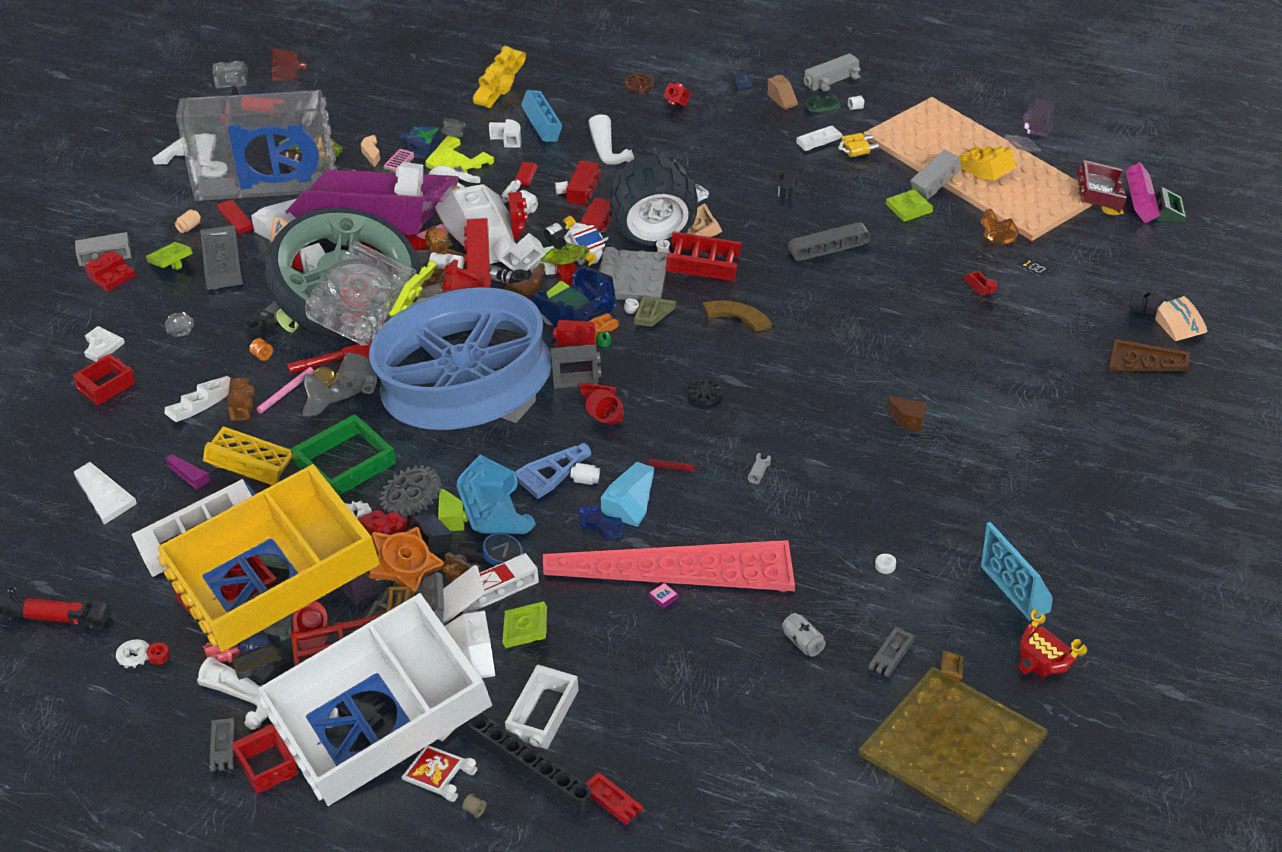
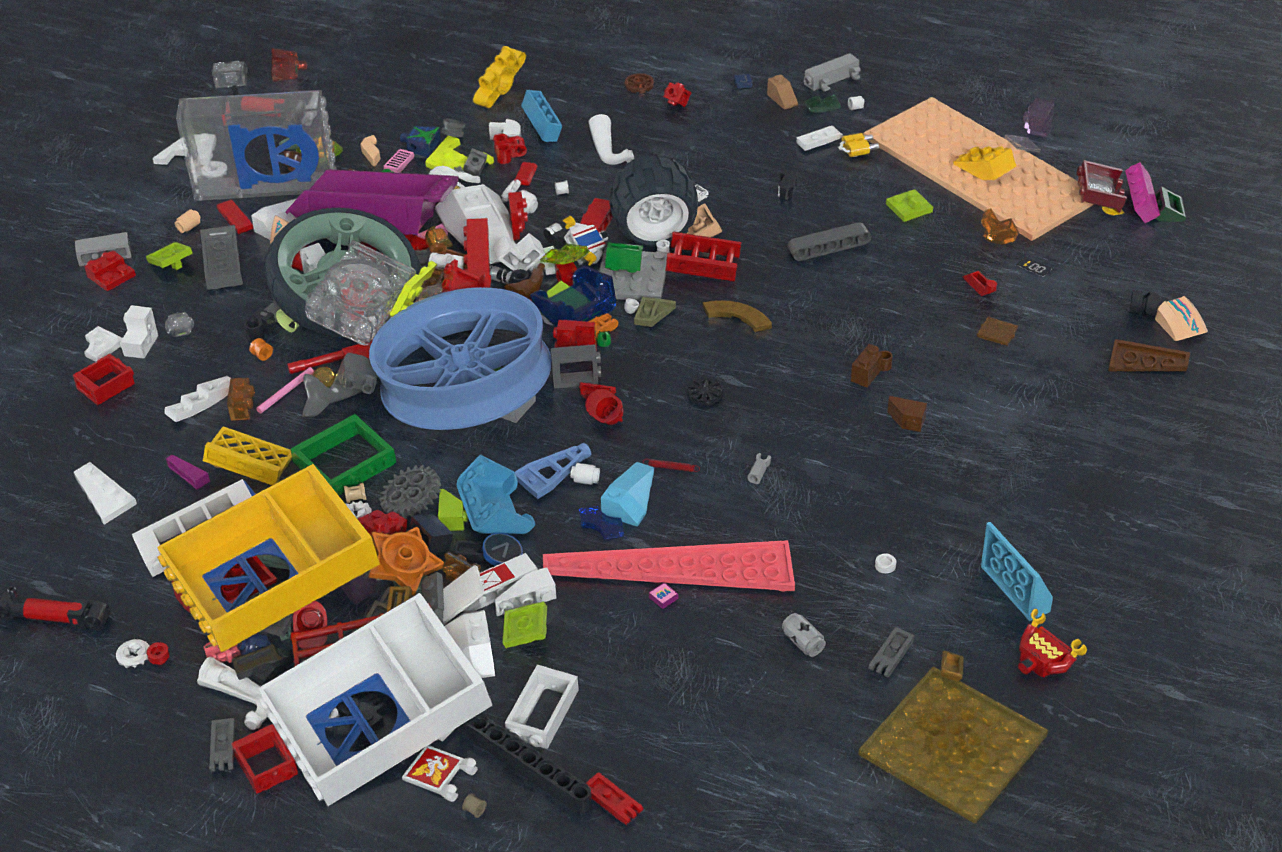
white wedge [395,162,423,196] -> none
red brick [566,161,602,205] -> none
light grey brick [910,149,962,200] -> none
none -> white brick [120,305,158,359]
none -> tan bush [344,483,366,503]
none -> flat silver brick [463,148,487,177]
none -> red piece [493,133,527,164]
none -> white slope [495,567,556,616]
none -> green brick [605,242,643,273]
none -> reddish brown hinge [851,344,893,388]
none -> clear orange piece [977,317,1018,346]

